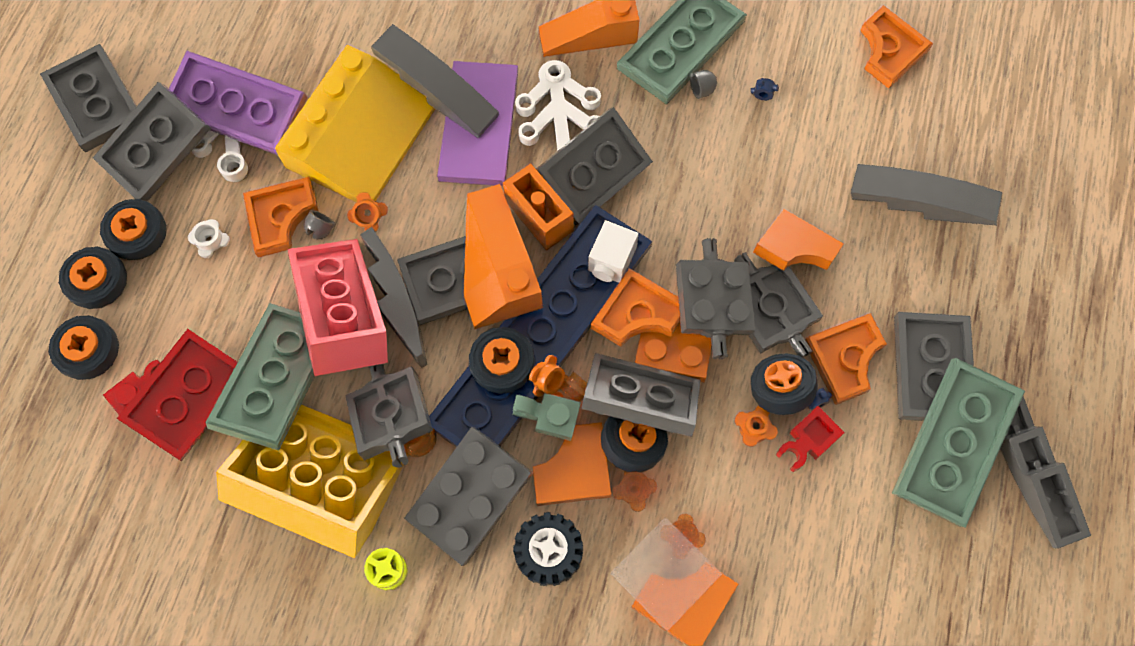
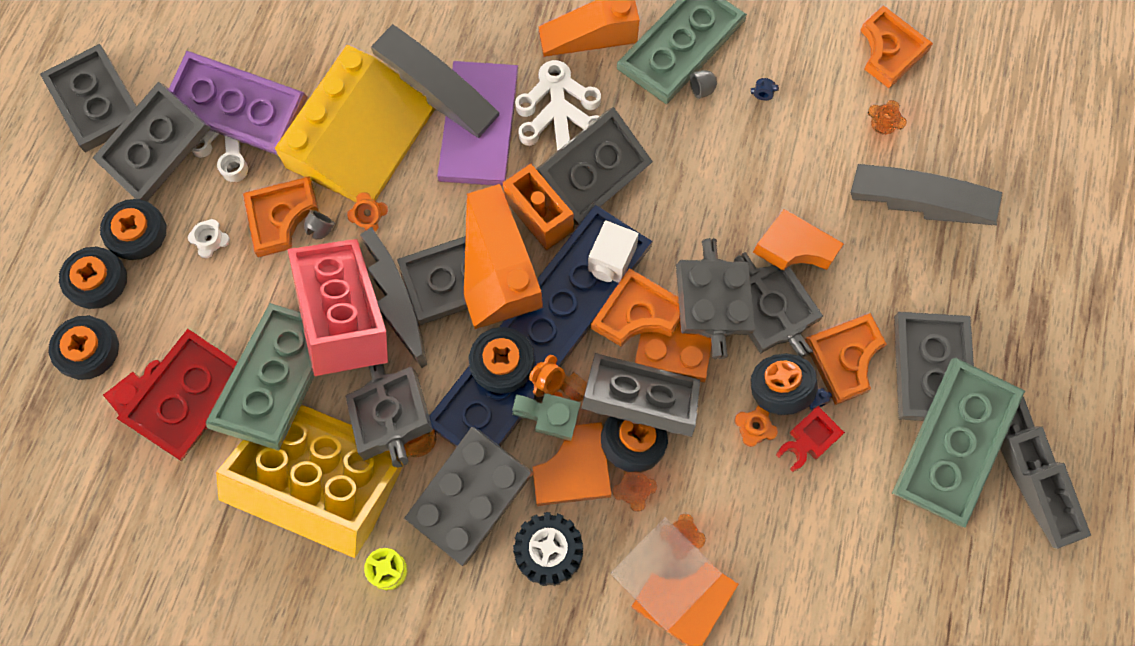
none -> clear orange plate [868,100,907,135]

